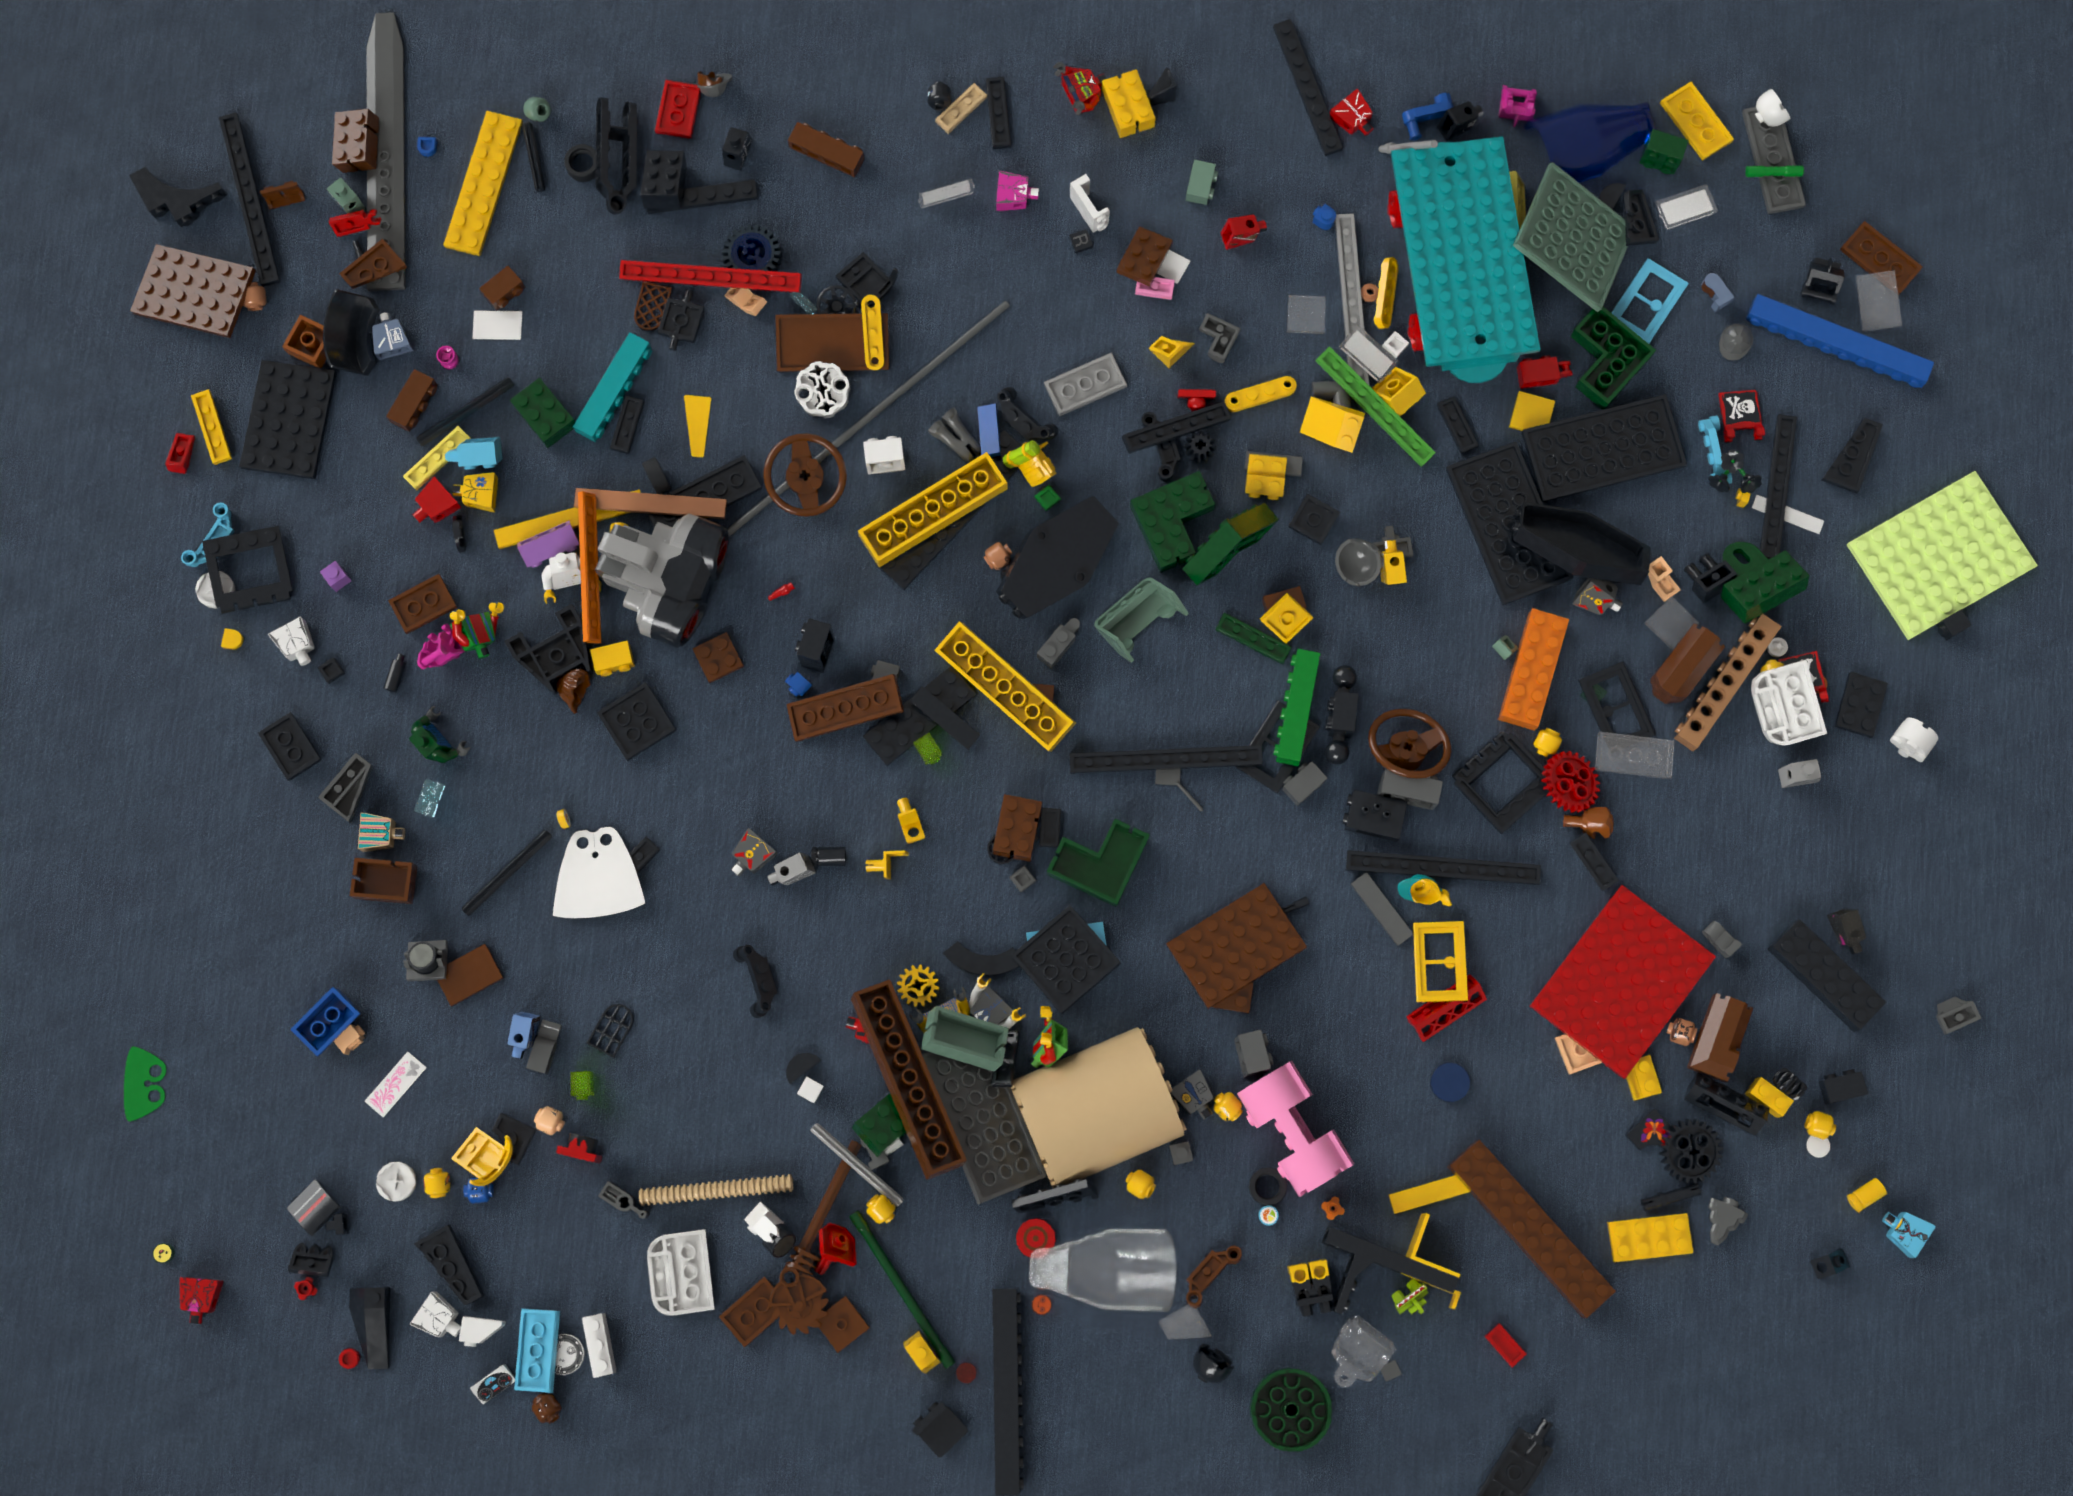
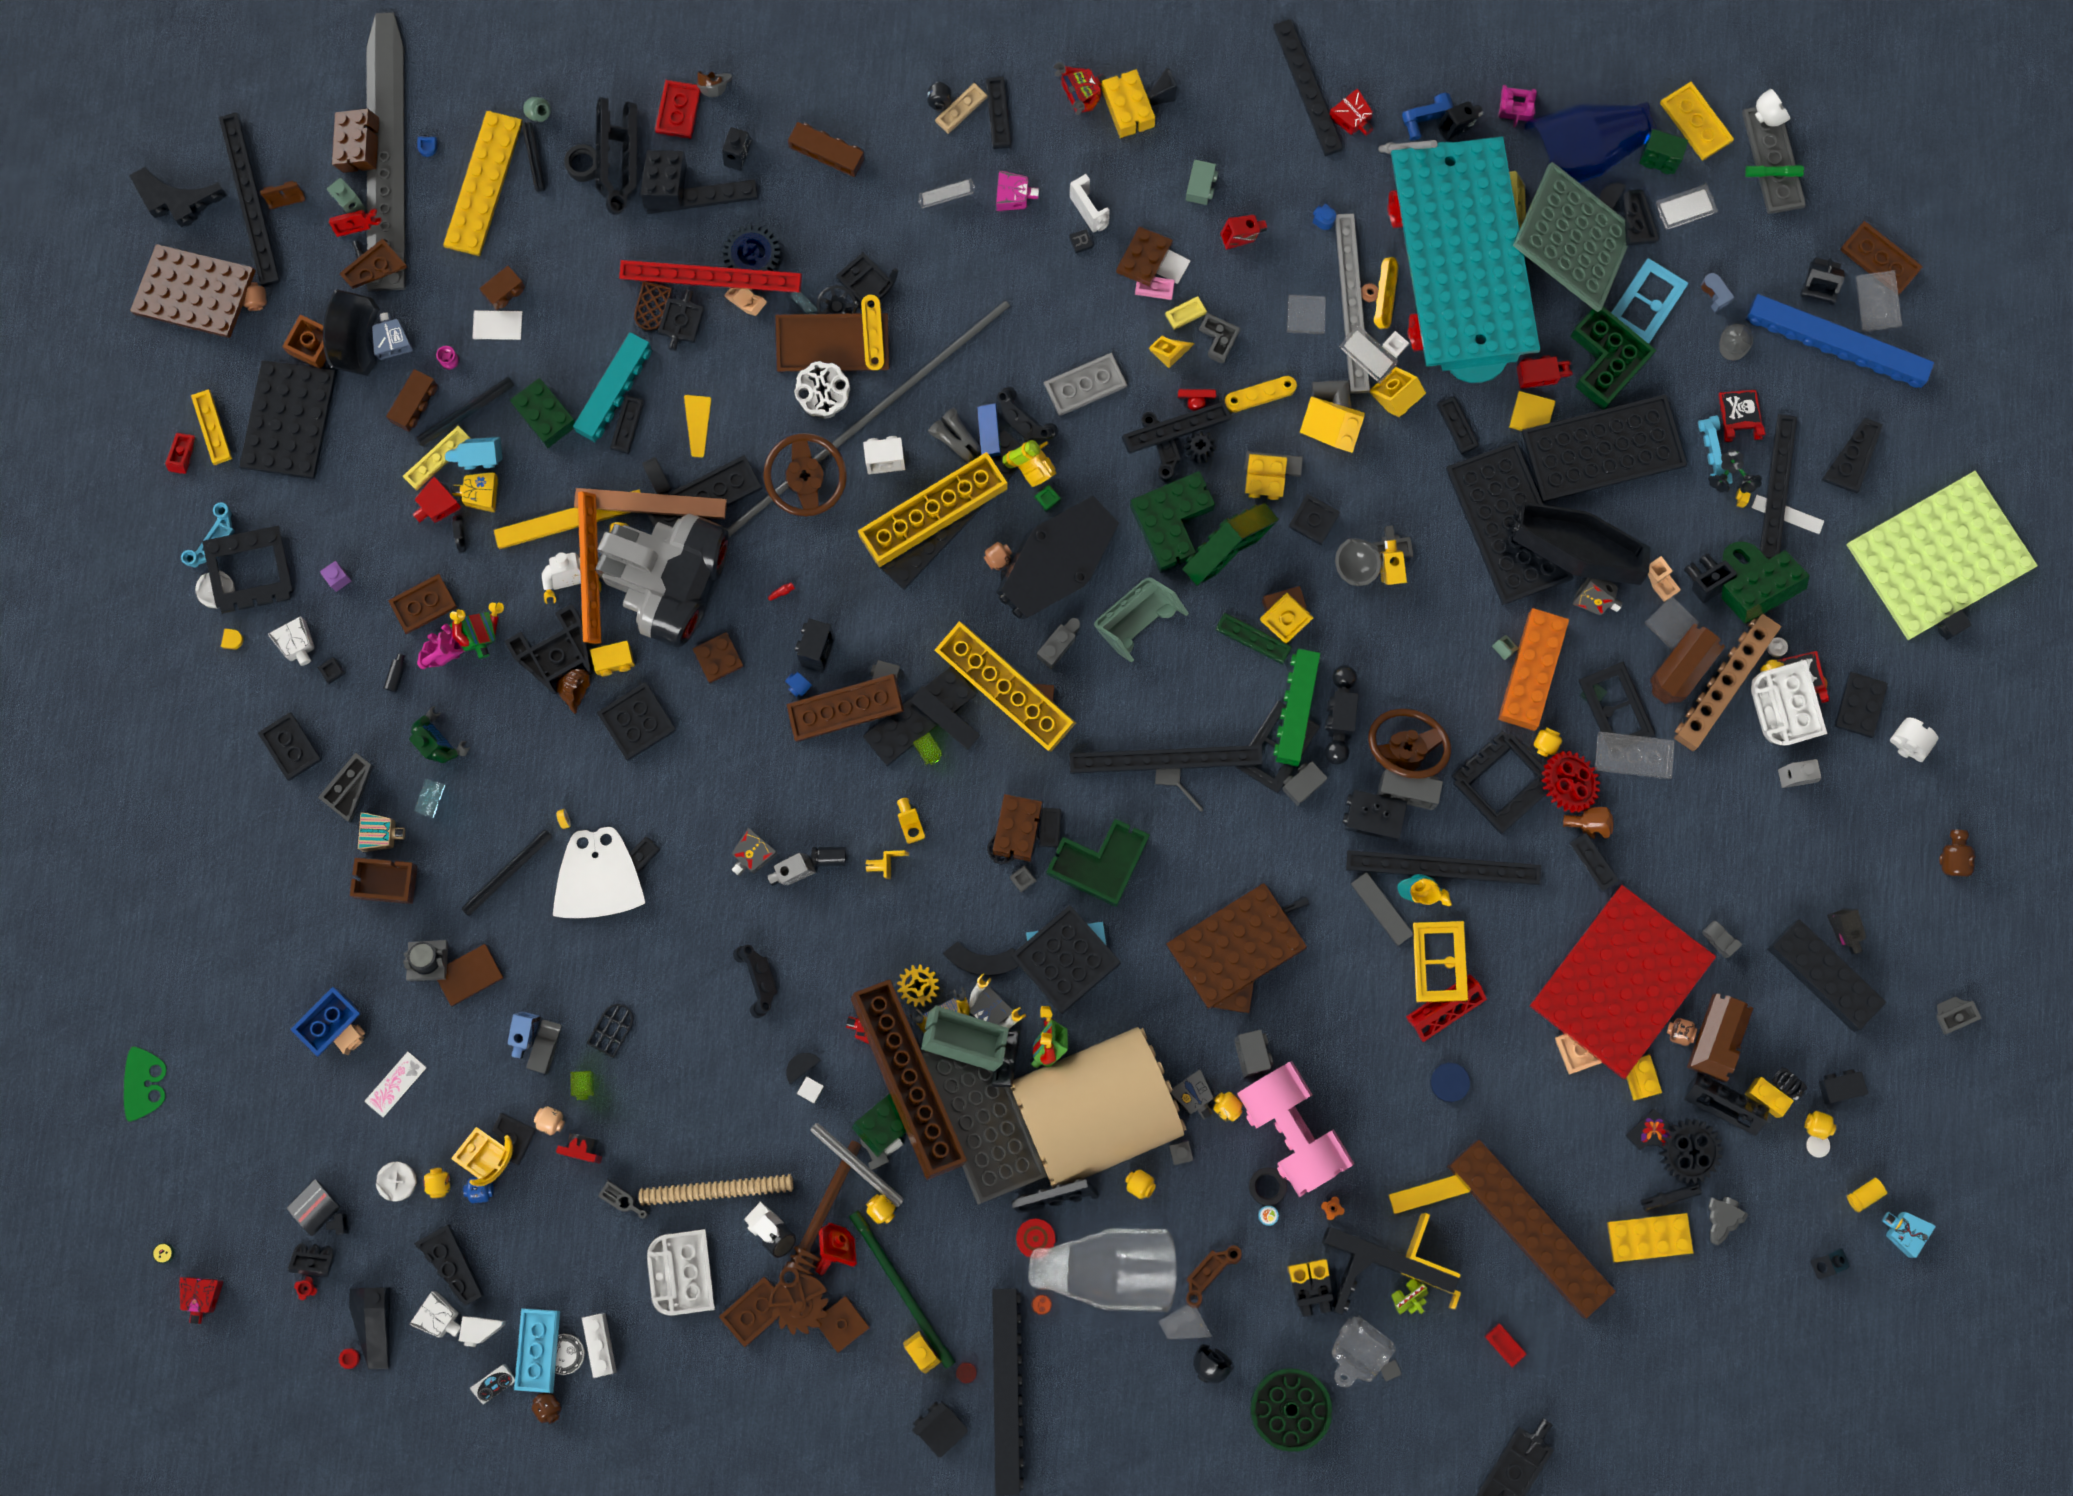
medium lavender brick [517,521,580,568] -> none
bright green plate [1315,346,1436,467] -> none
none -> light yellow tile [1165,296,1207,330]
none -> reddish brown piece [1939,830,1976,876]

